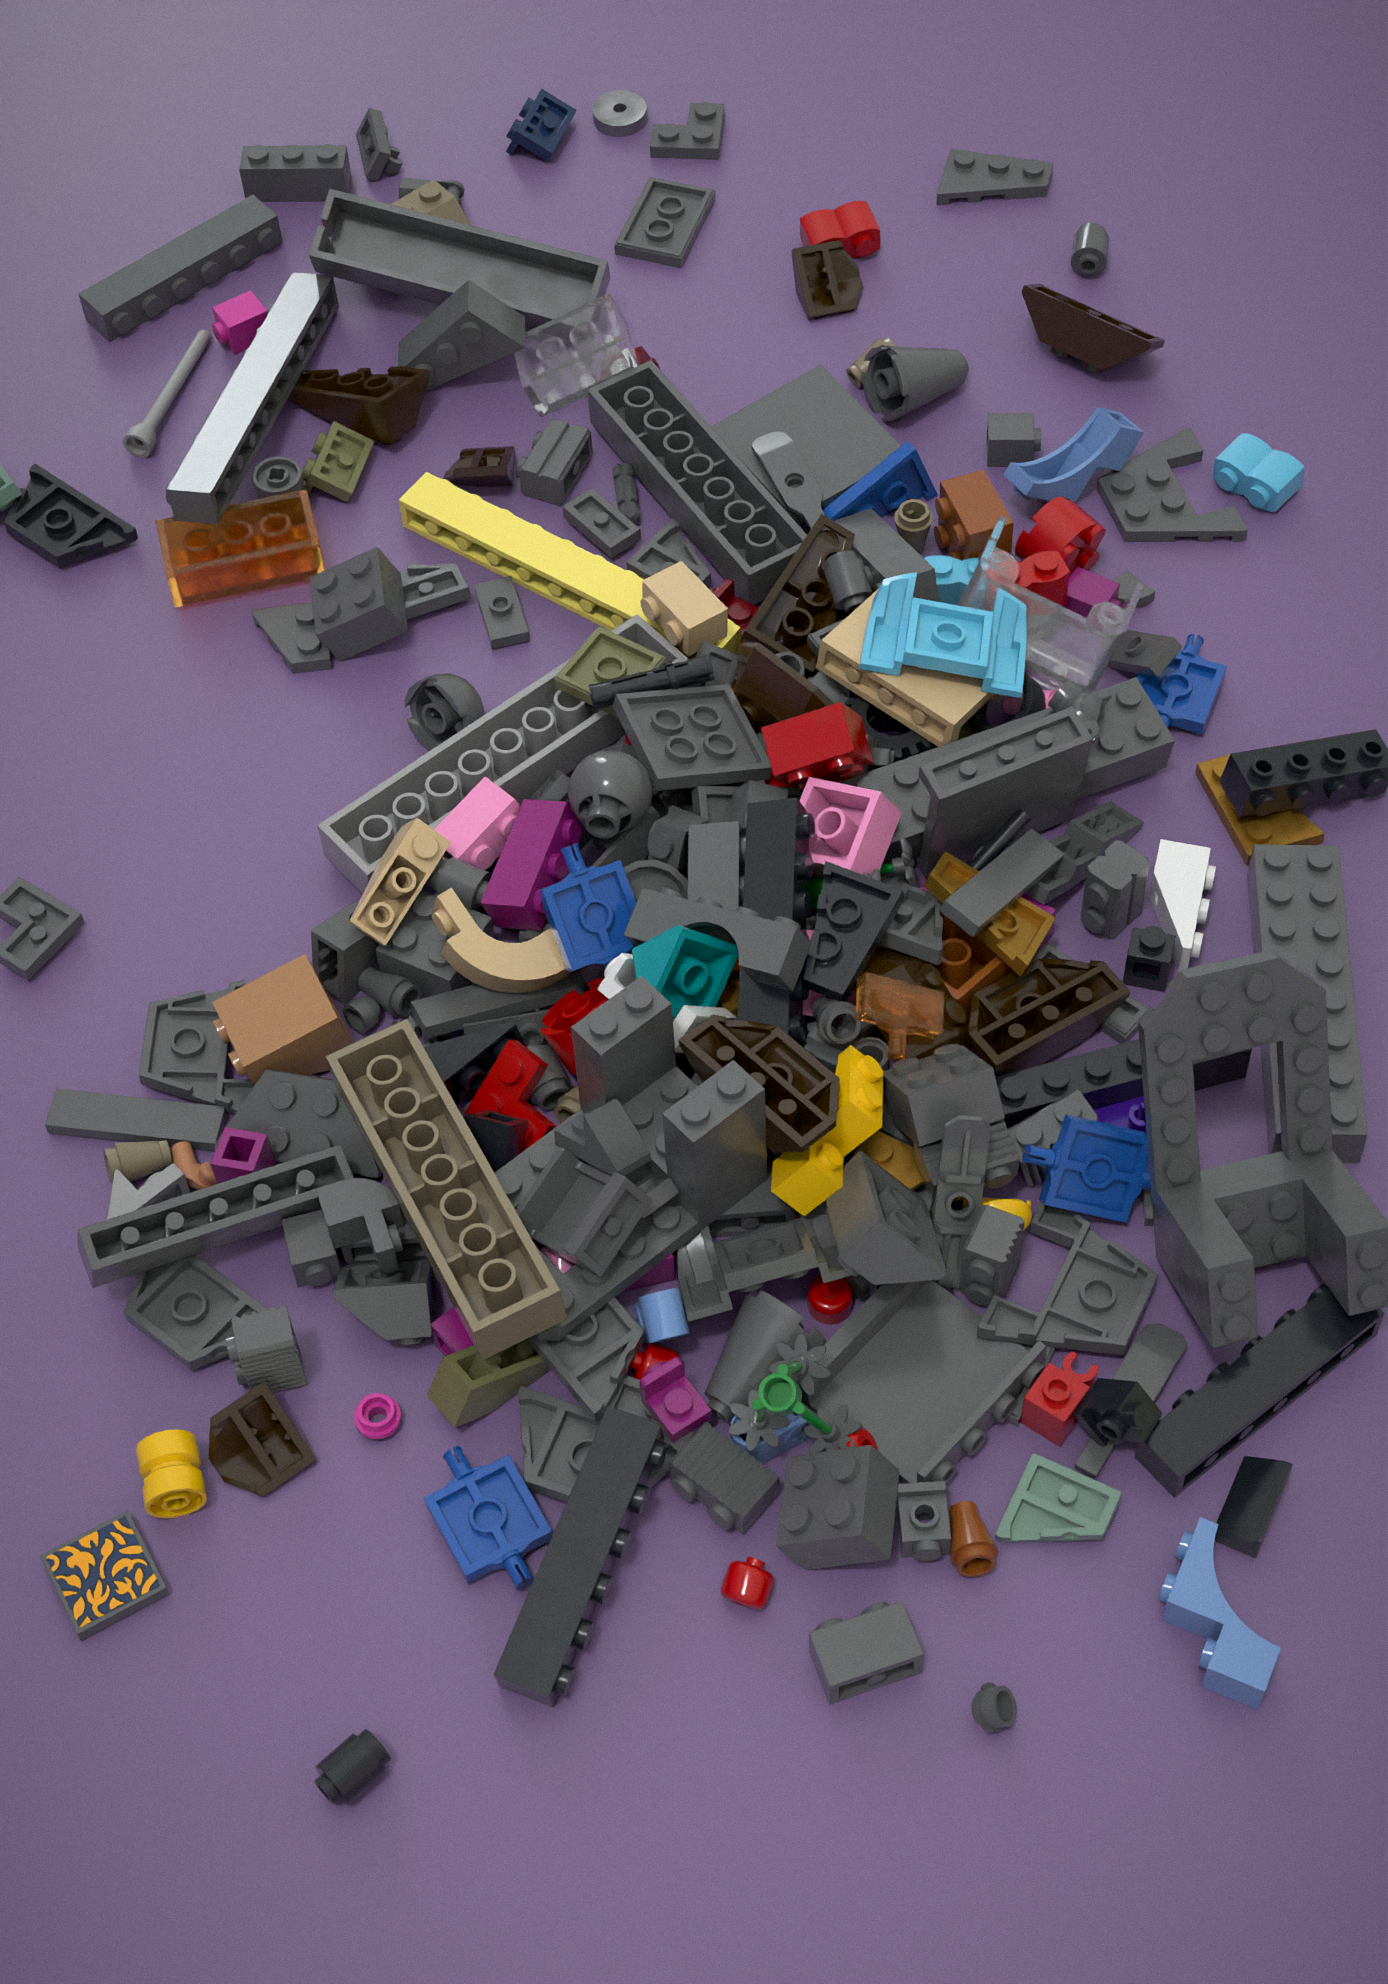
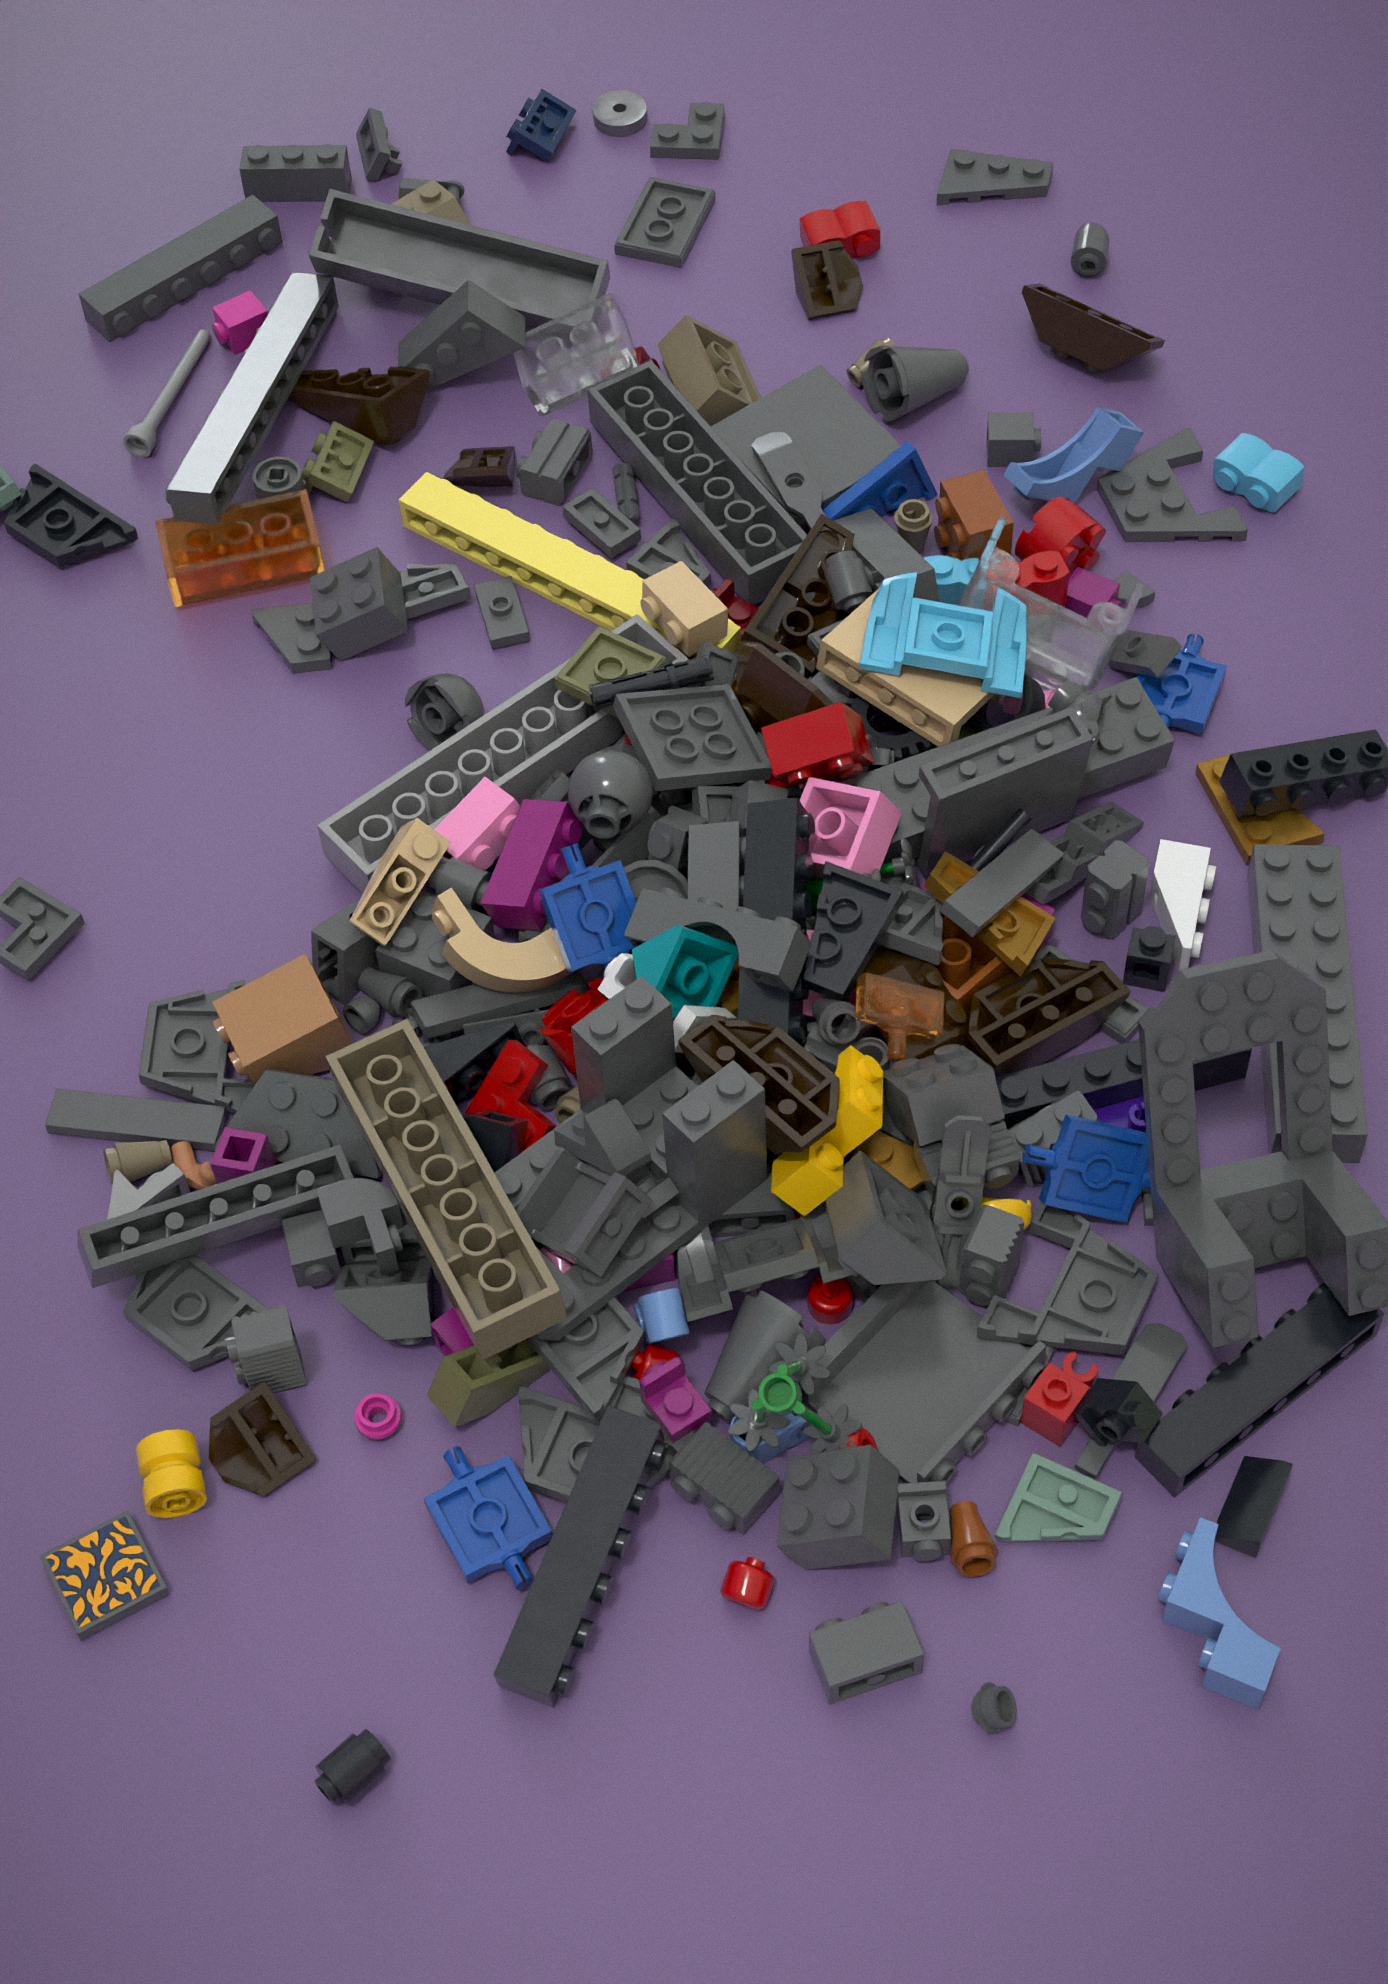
none -> dark tan slope [657,315,761,426]

